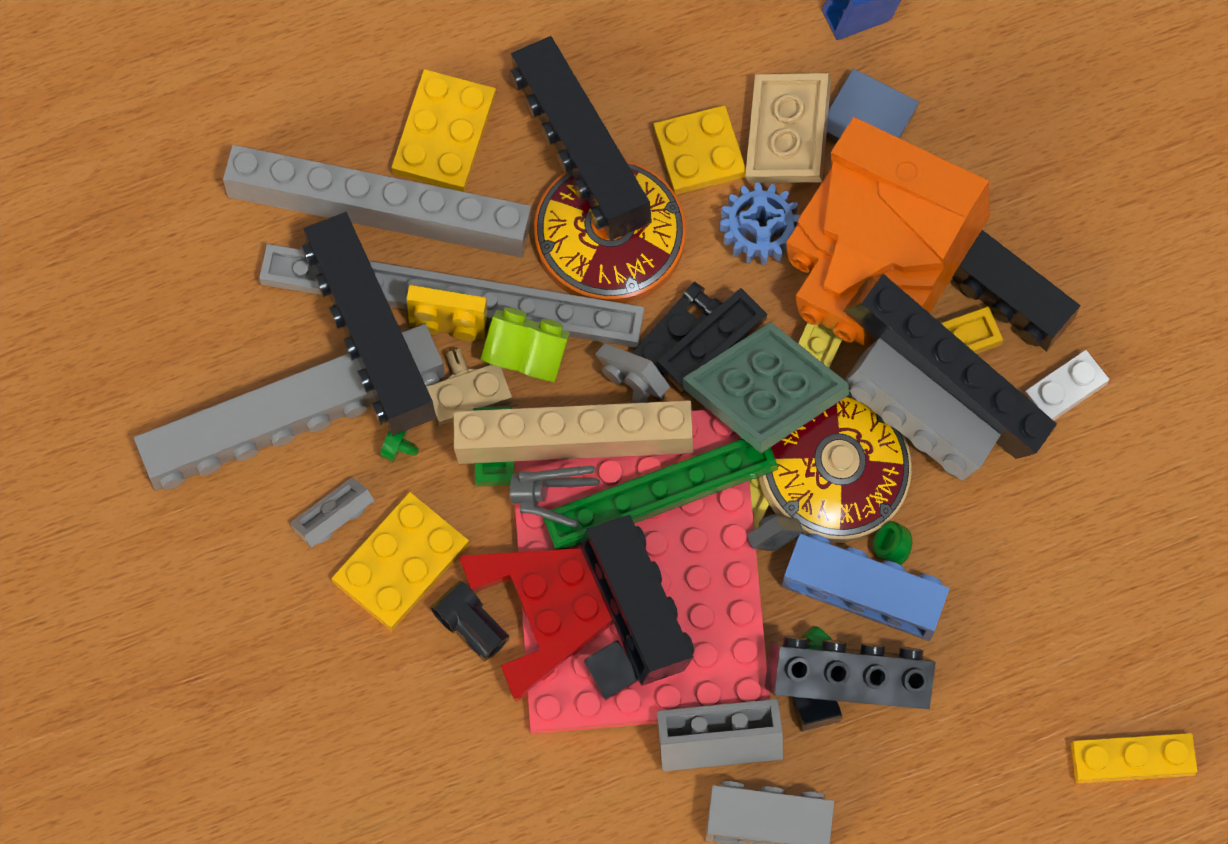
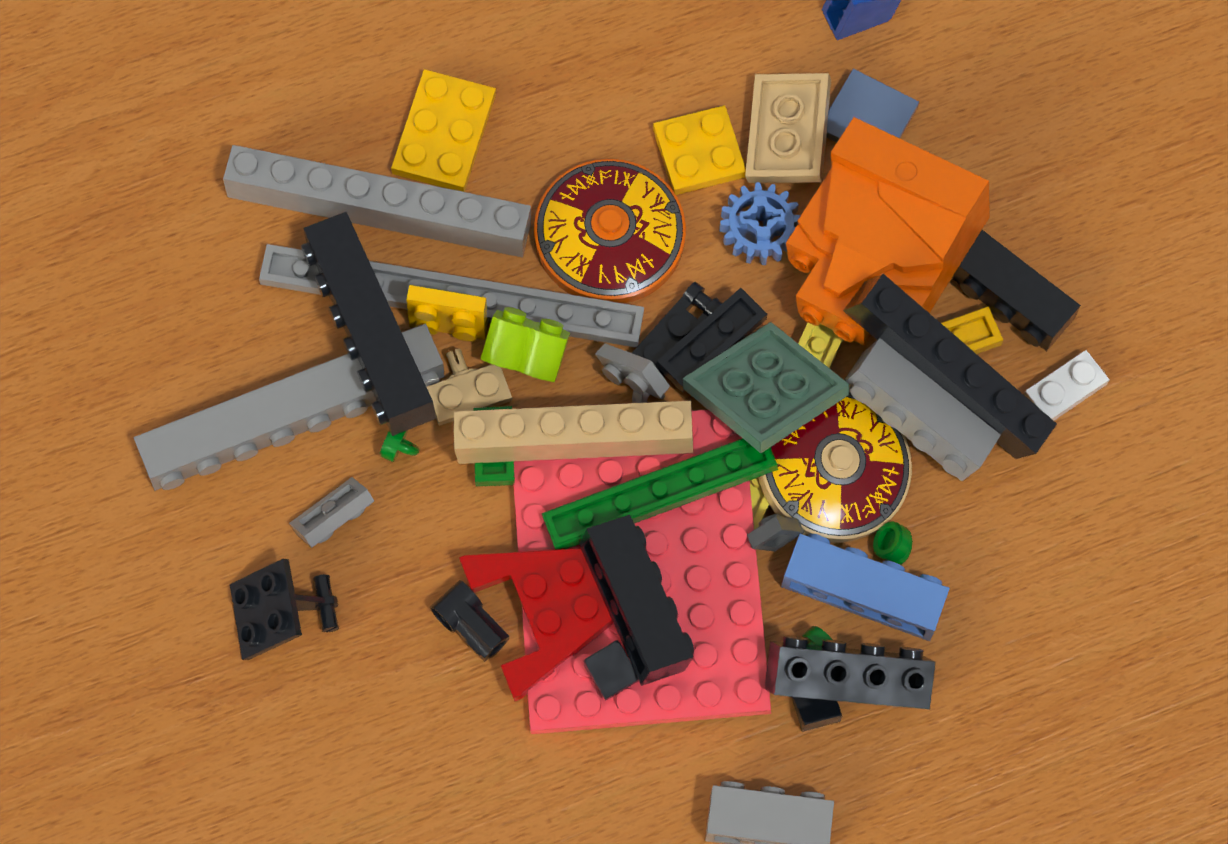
yellow plate [332,492,470,632] -> none
black brick [509,36,652,241] -> none
dark grey plant [510,465,600,528] -> none
light grey brick [657,699,783,771] -> none
yellow plate [1071,733,1198,784] -> none
none -> black plate [230,559,339,660]

